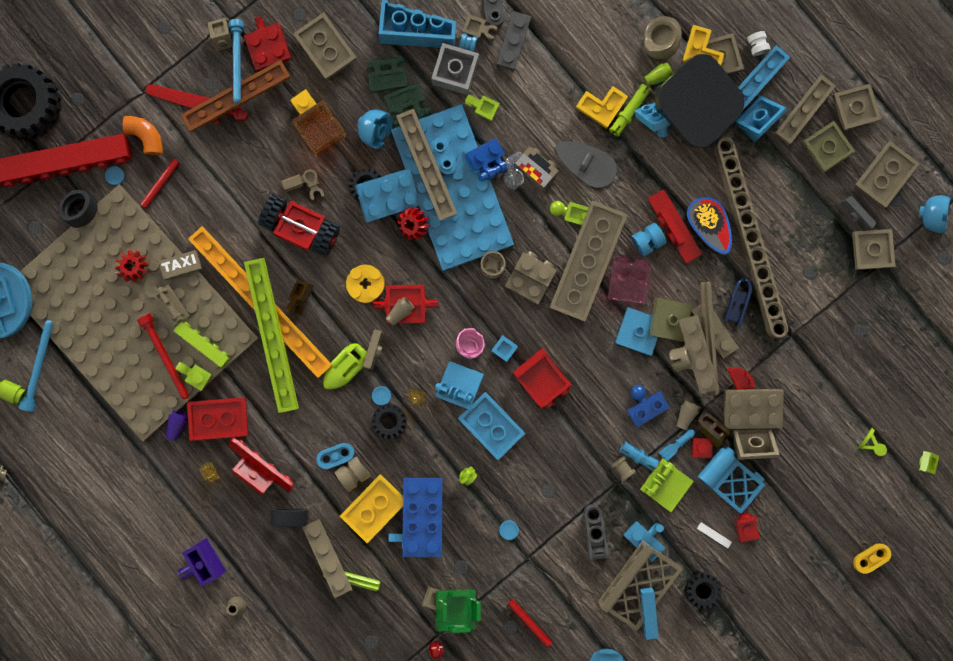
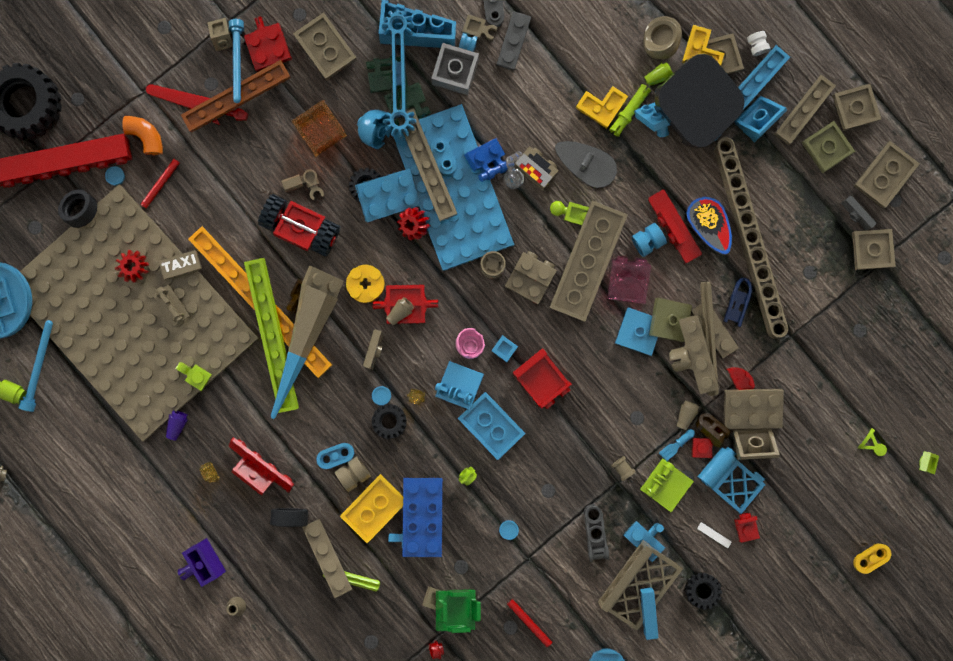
red piece [137,313,189,399] -> none
lime piece [174,321,230,368] -> none
red plate [187,397,249,441] -> none
yellow brick [290,89,319,120] -> none
lime piece [323,343,367,390] -> none
lime plate [465,94,500,122] -> none
dark azure pin [619,441,659,471] -> none
blue plate [626,385,670,427] -> none
dark azure cylinder [919,195,951,234] -> none
none -> dark tan plate [271,266,344,419]
none -> dark azure arm [381,9,417,138]

